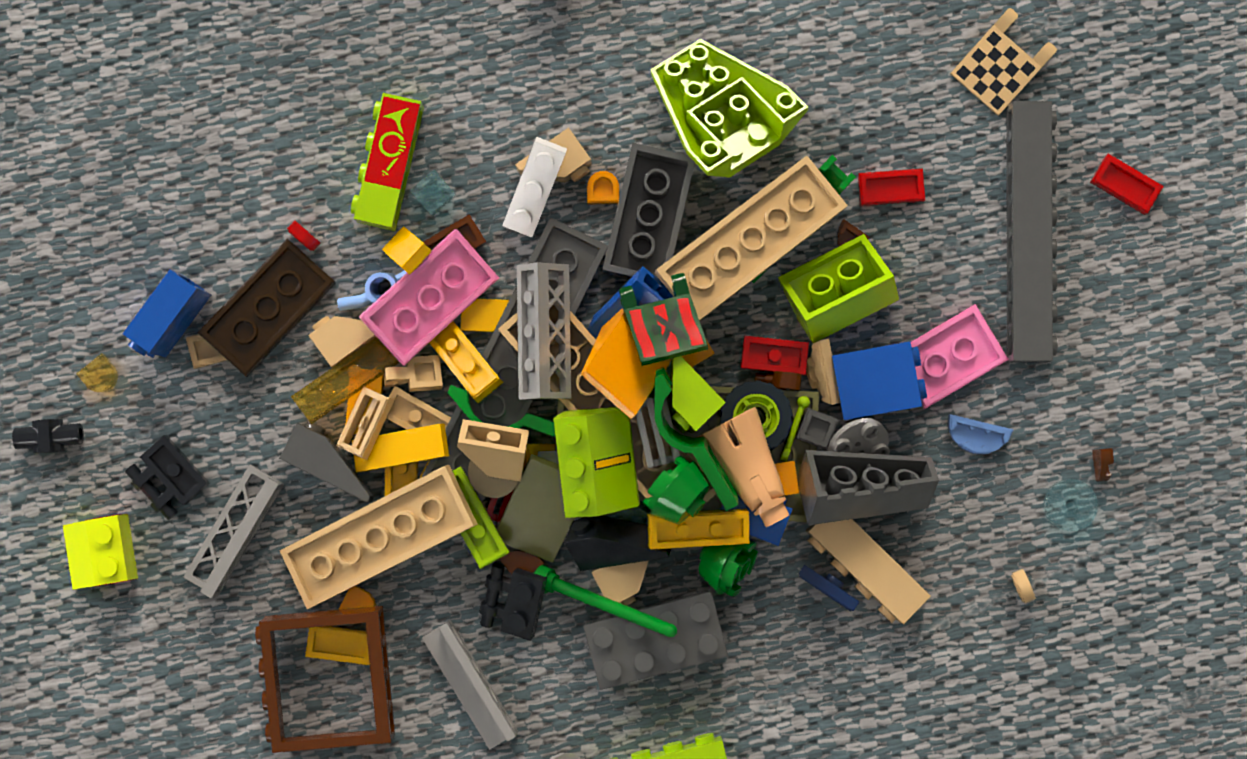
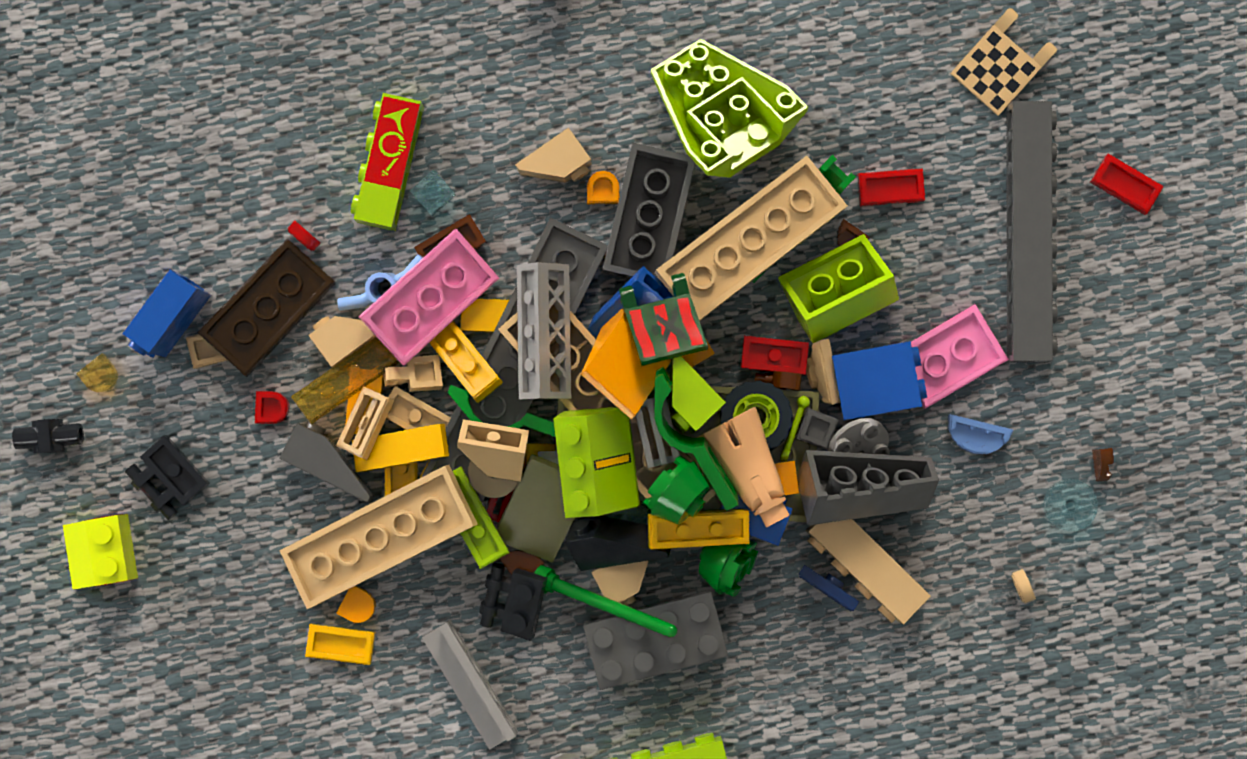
light grey fence [183,464,284,598] -> none
reddish brown window [255,606,396,753] -> none
yellow tile [382,226,432,275] -> none
white plate [502,137,567,237] -> none
none -> red tile [255,391,290,424]

